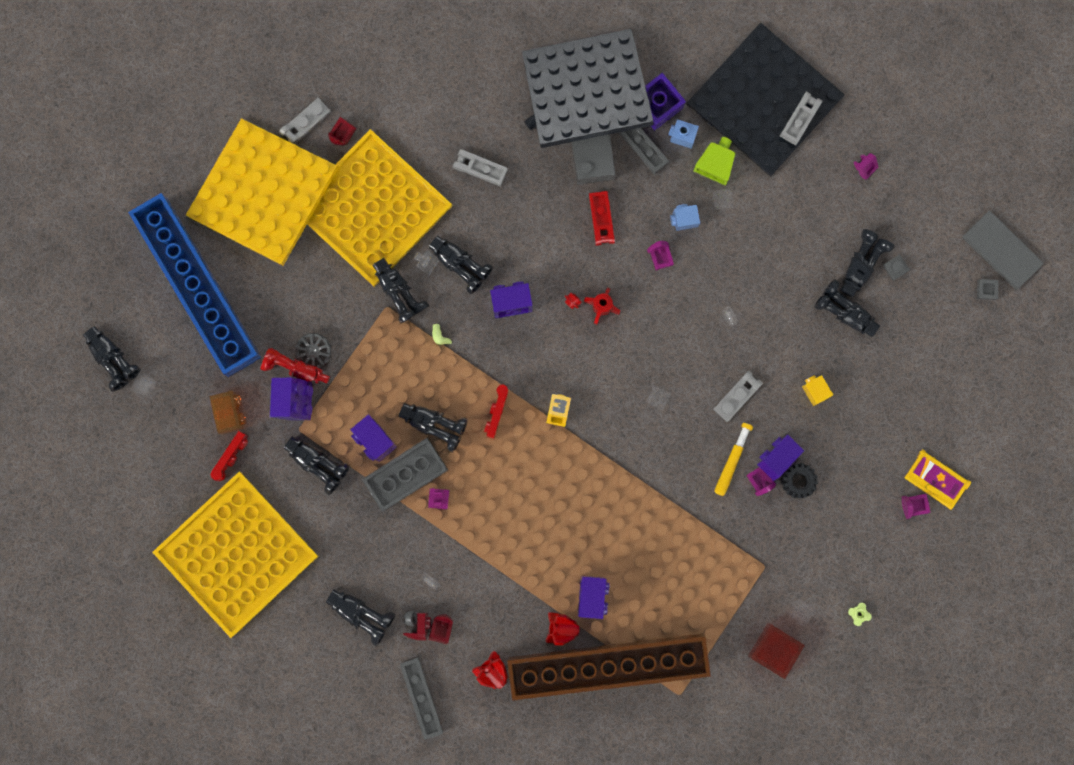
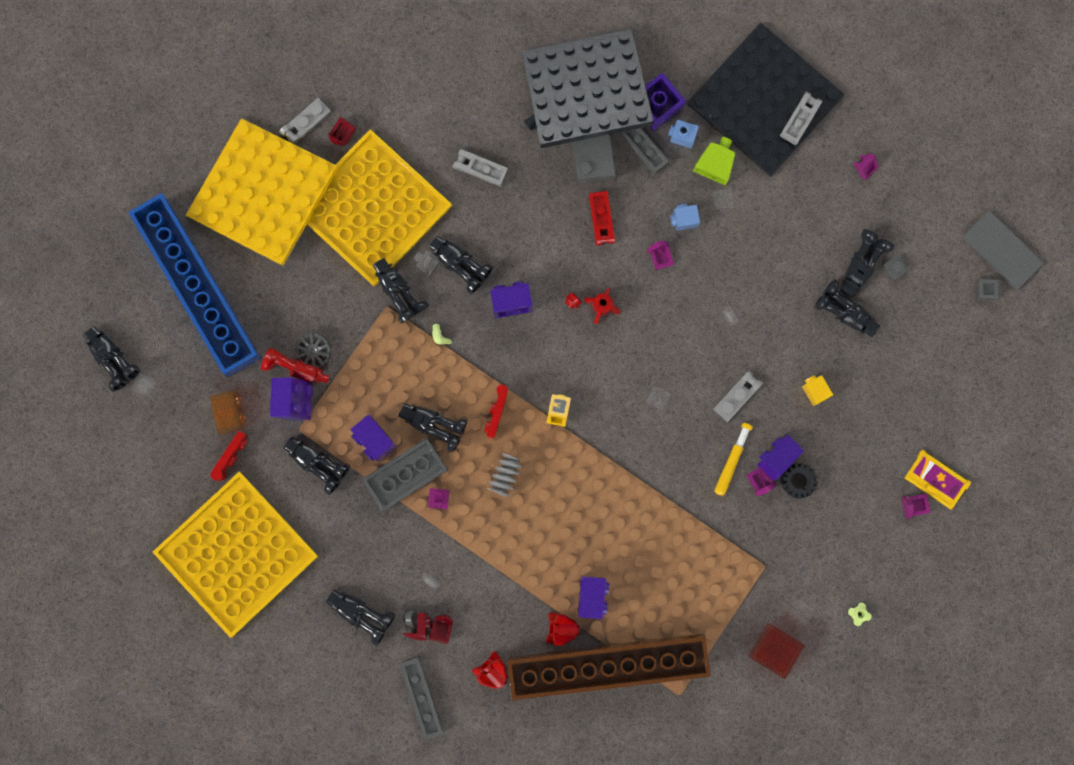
none -> light grey piece [487,453,523,497]

